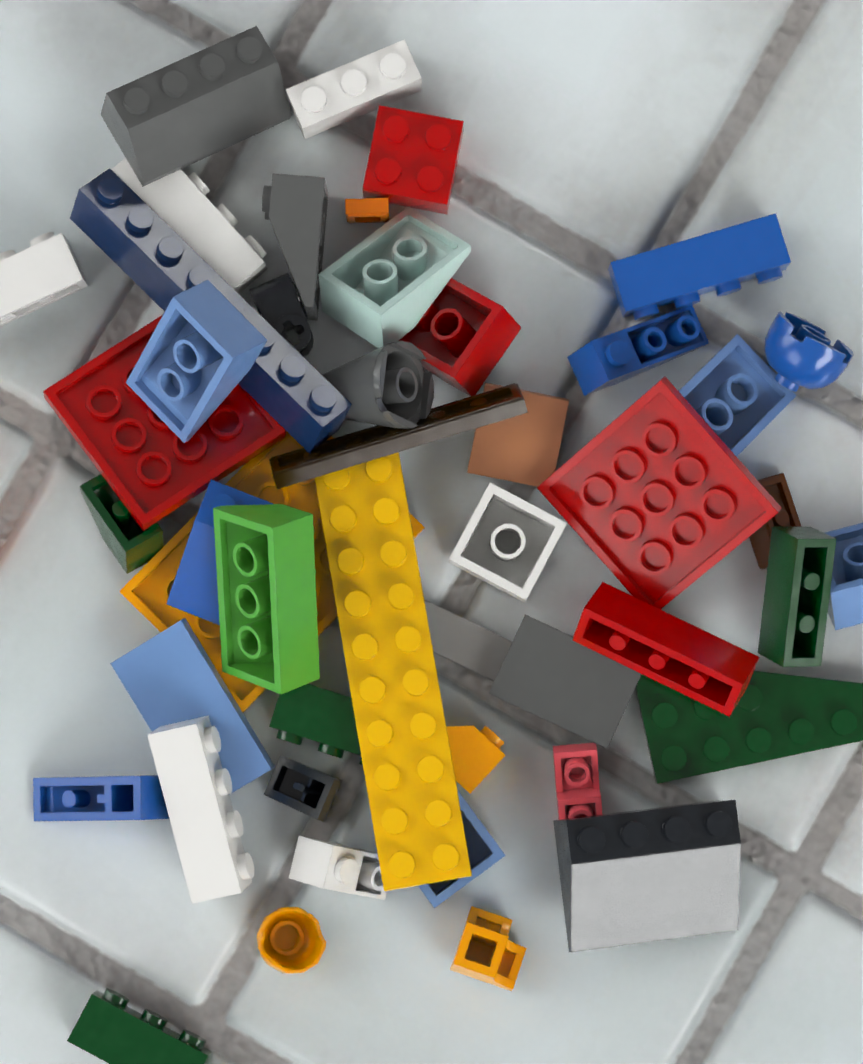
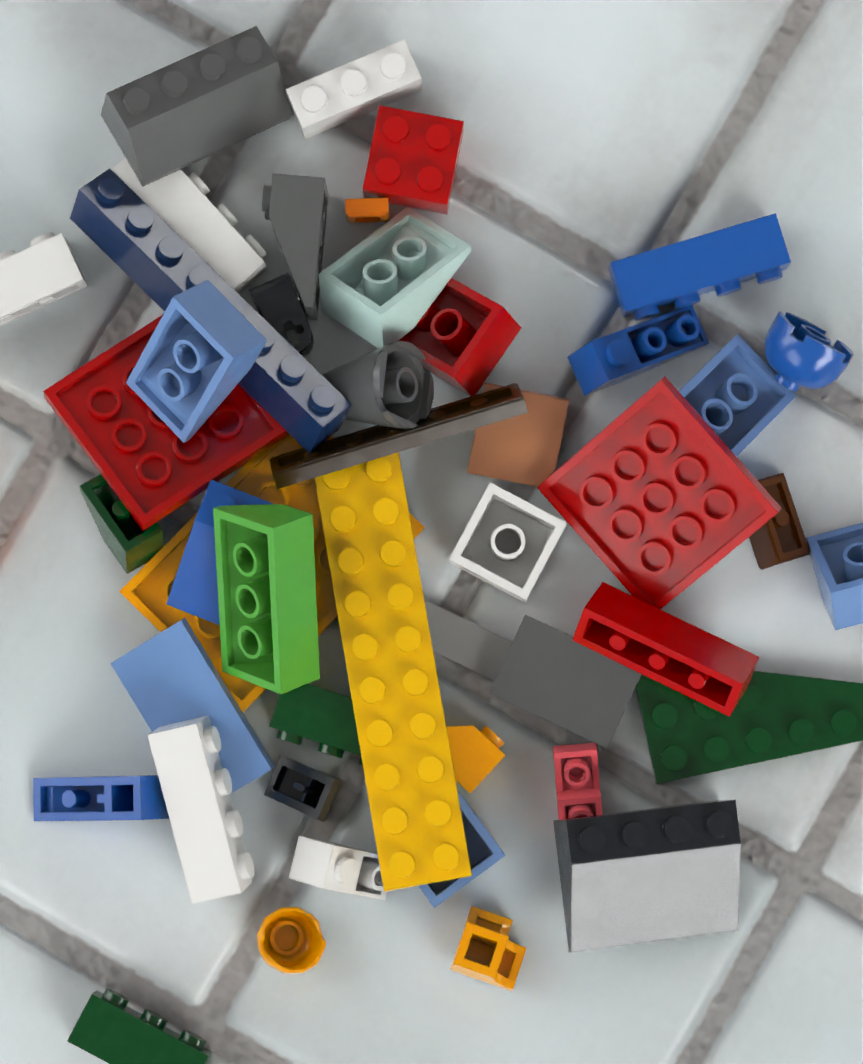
dark green brick [758,527,836,667] -> none

